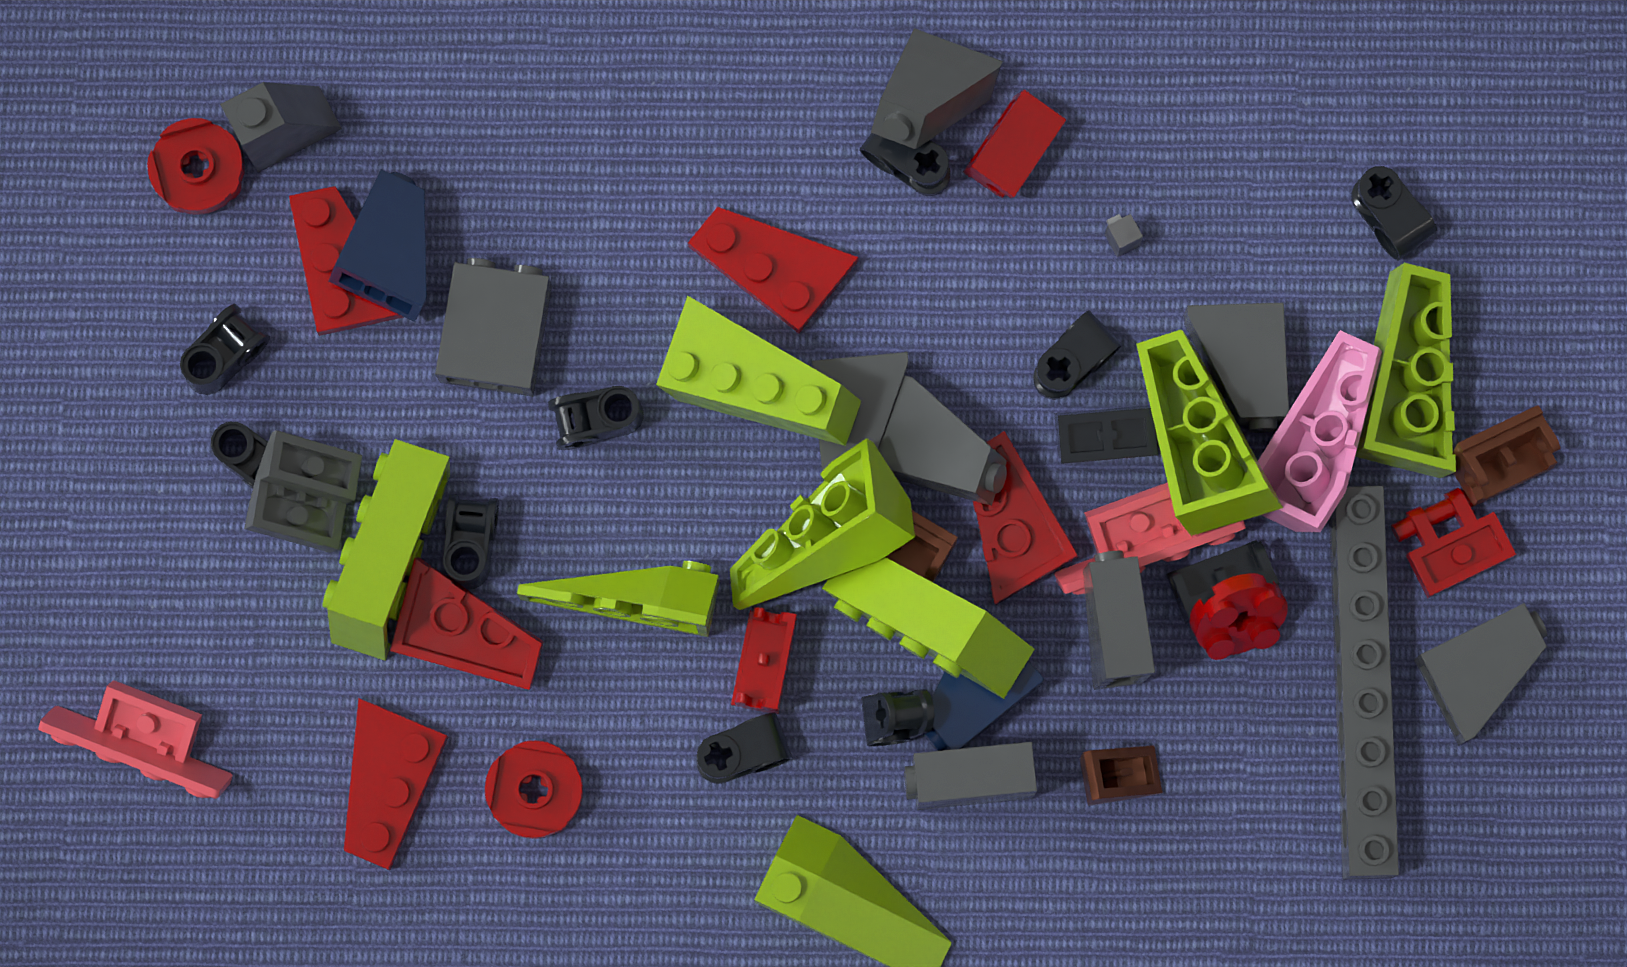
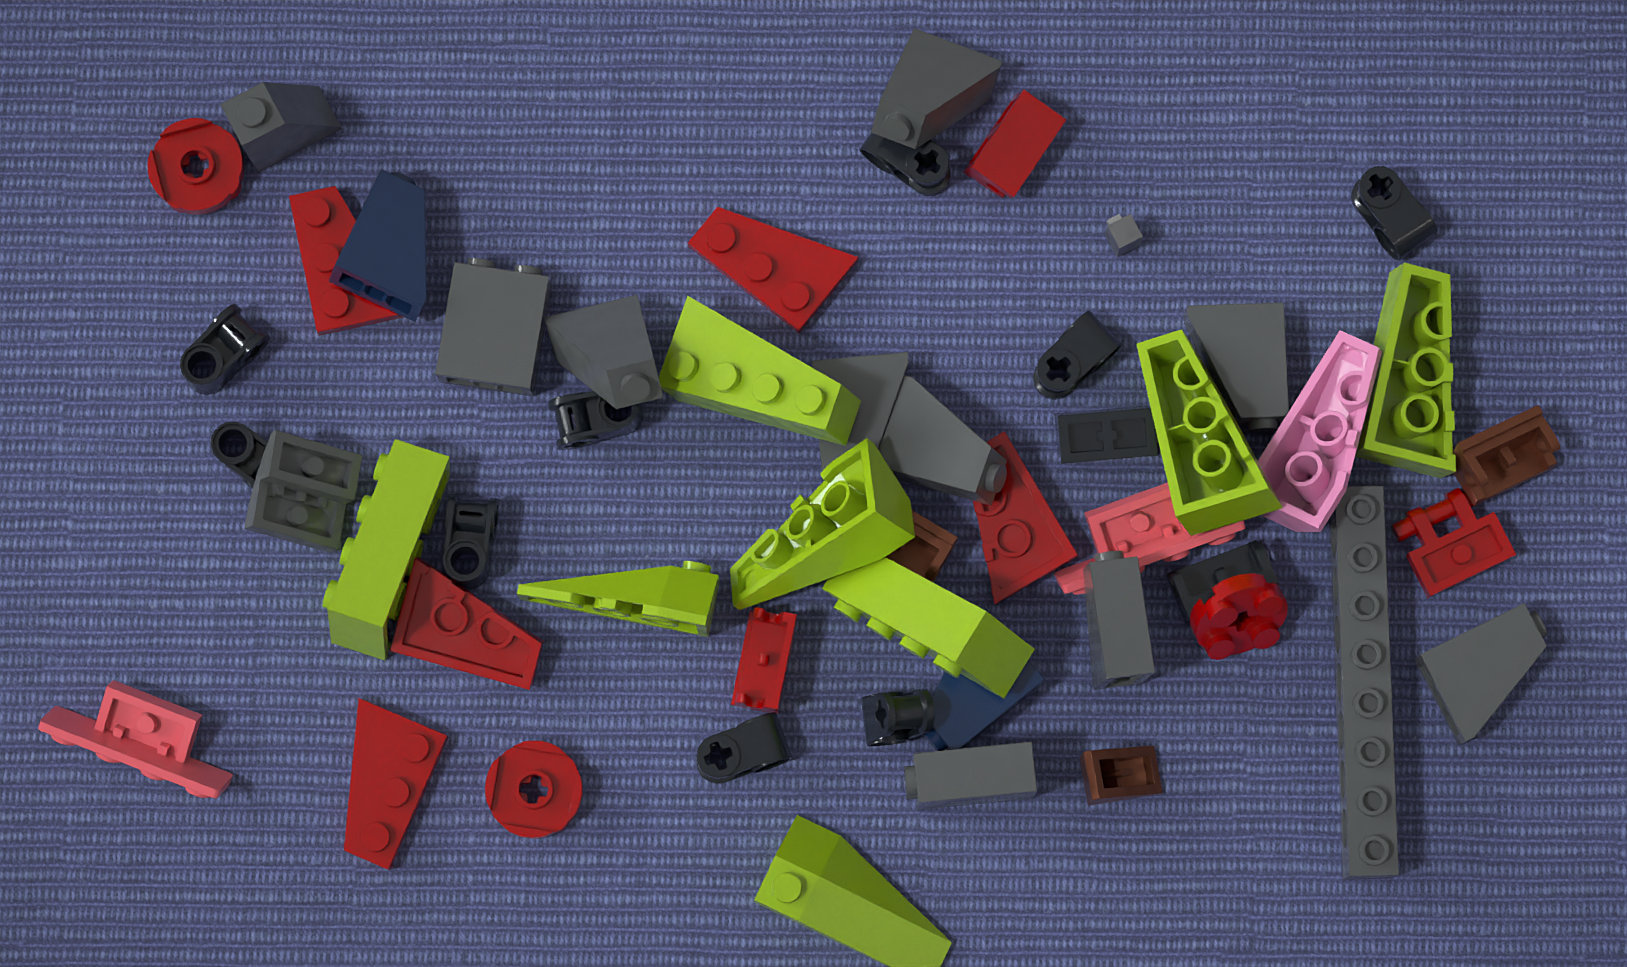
none -> dark grey slope [545,294,663,409]

